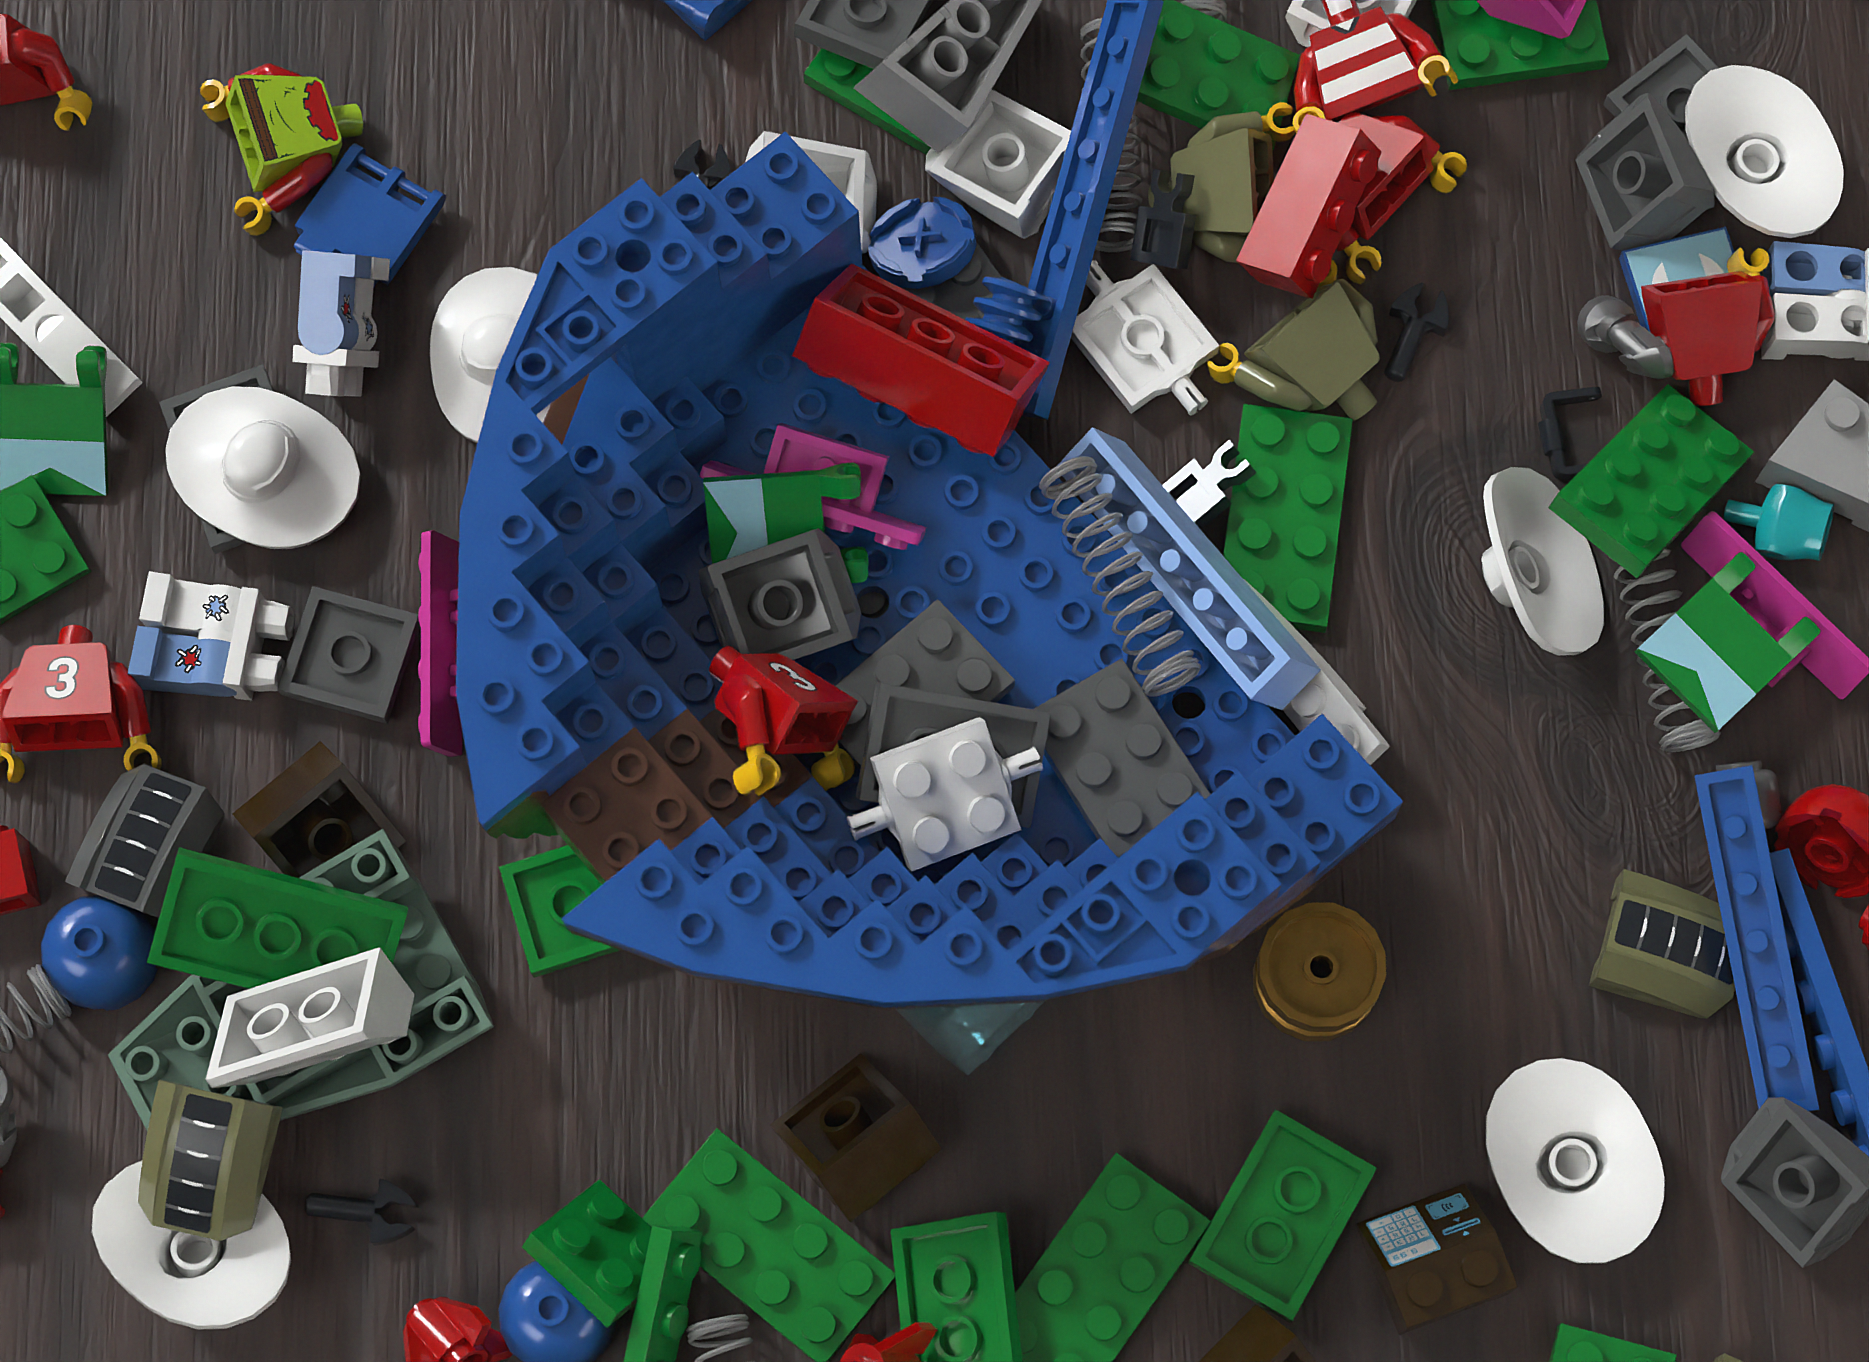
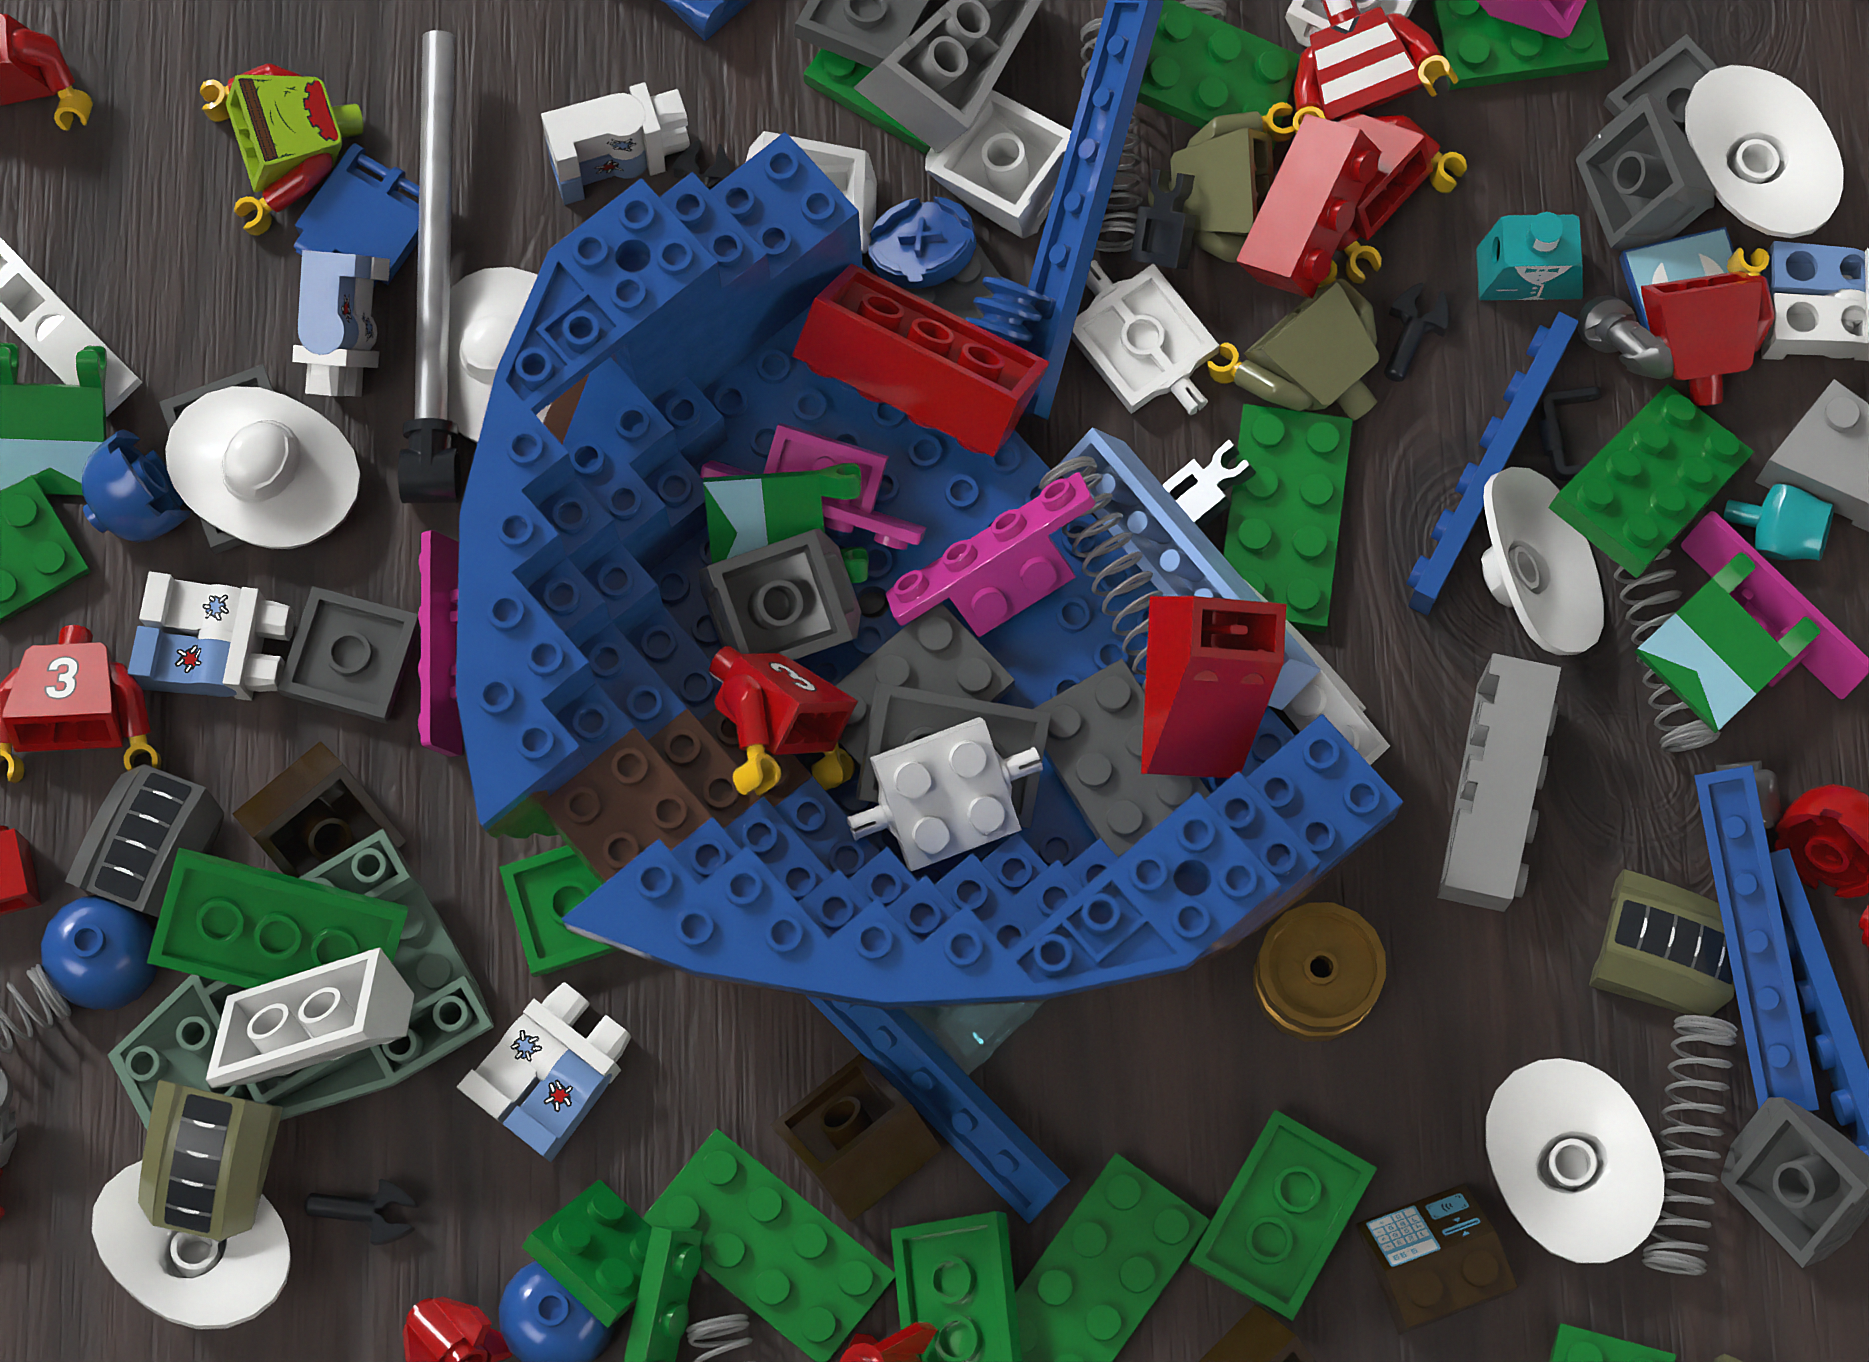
none -> blue cylinder [82,429,190,543]
none -> flat silver piece [398,30,461,504]
none -> hips [457,982,632,1163]
none -> white hips [541,82,690,205]
none -> blue plate [806,996,1070,1224]
none -> dark pink bracket [886,472,1096,638]
none -> red slope [1141,596,1287,778]
none -> blue plate [1406,312,1579,616]
none -> light grey wedge [1437,653,1561,912]
none -> teal torso [1476,212,1583,300]
none -> light grey piece [1641,1015,1737,1275]

